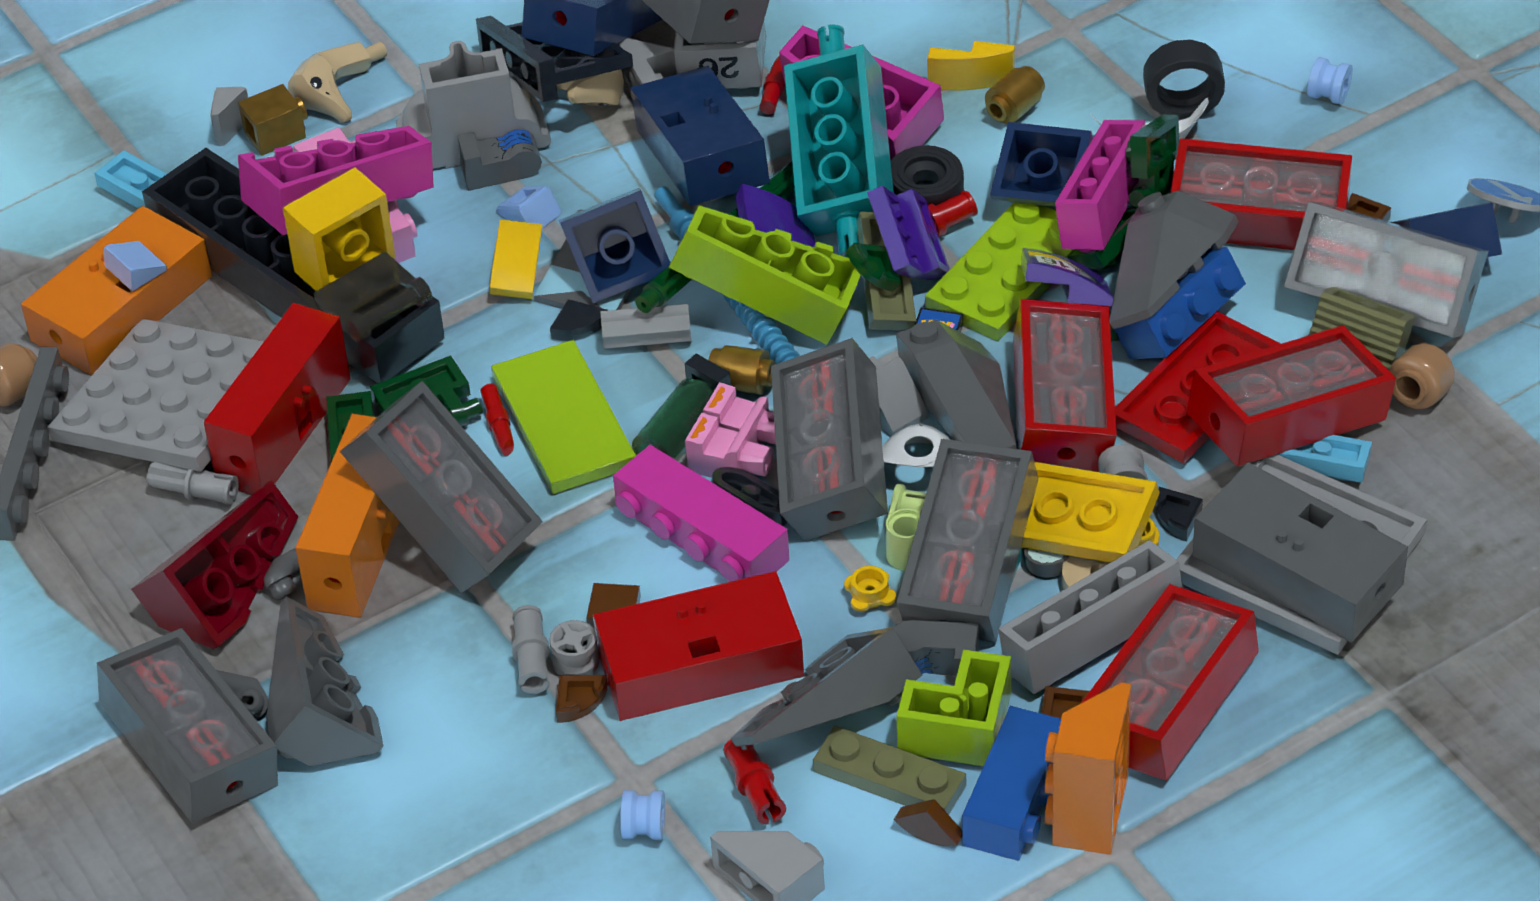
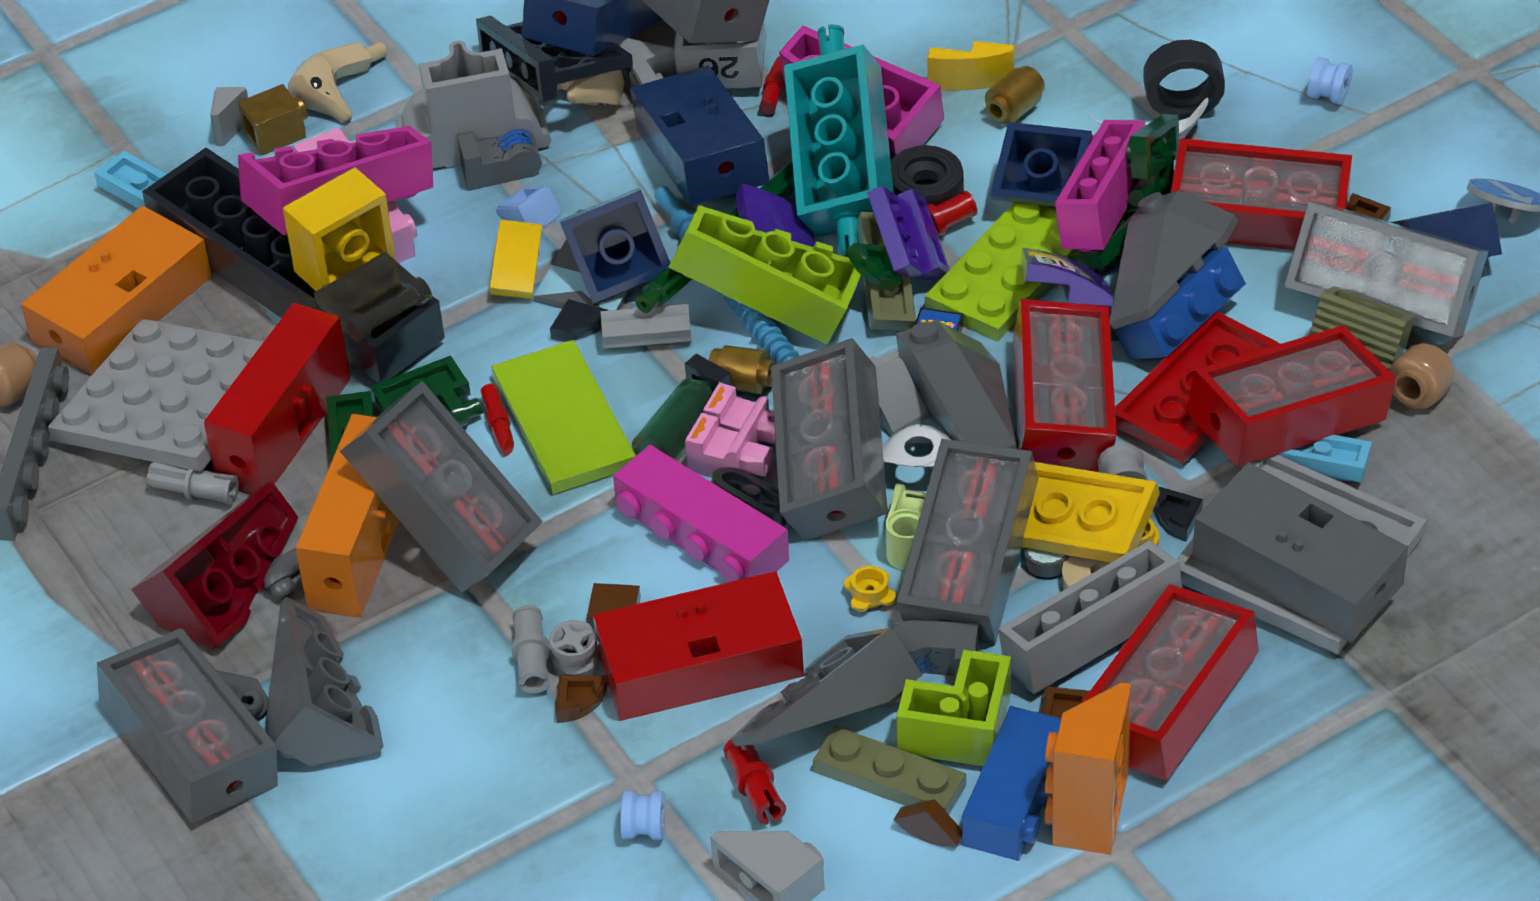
light blue slope [103,241,167,292] -> none

